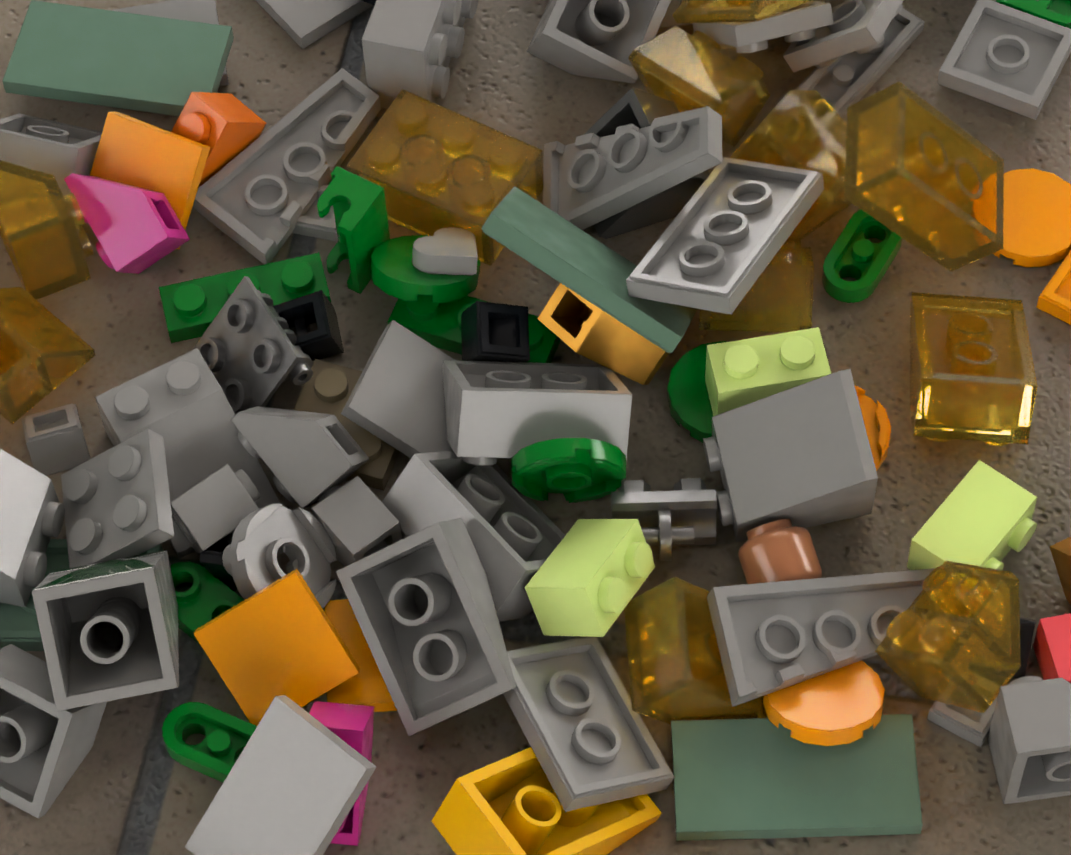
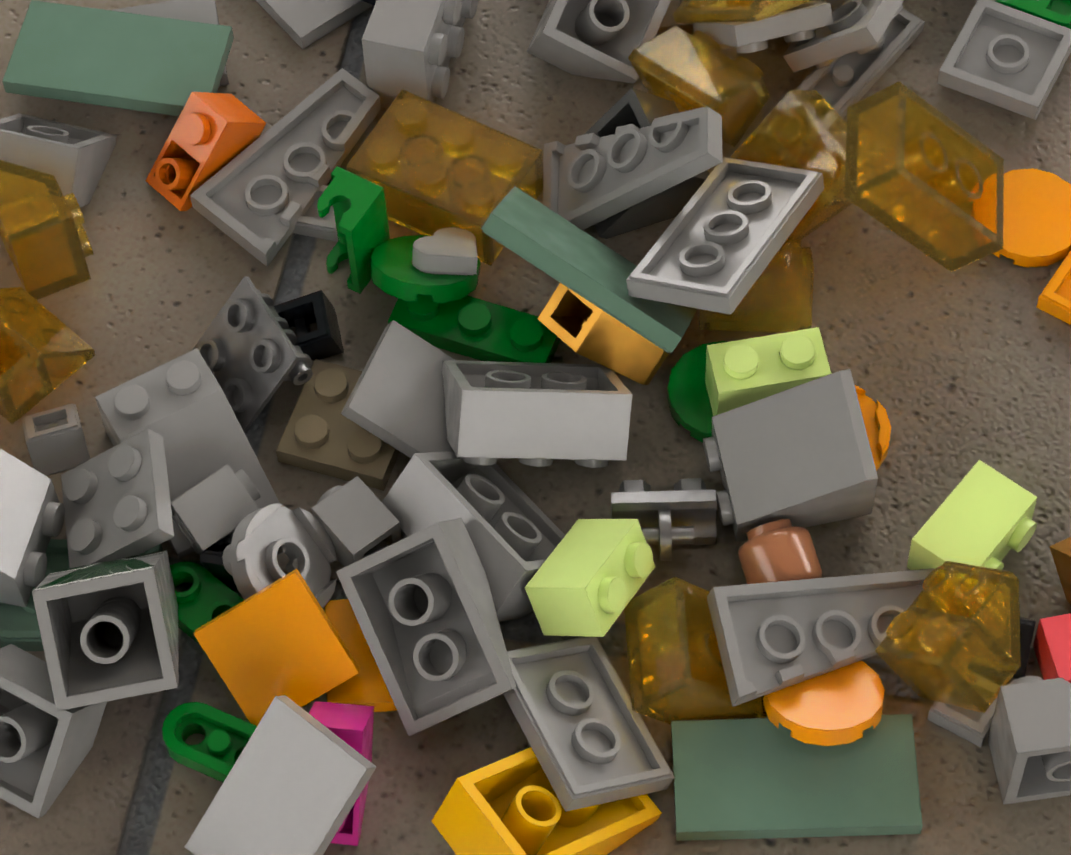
dark pink slope [64,173,190,274] -> none
light orange tile [89,111,210,250] -> none
green plate [159,252,331,343] -> none
light grey slope [230,406,369,509] -> none
black slope [461,301,530,362] -> none
green tile [511,438,626,503] -> none
green plate [822,206,903,303] -> none
clear yellow slope [910,292,1038,446] -> none

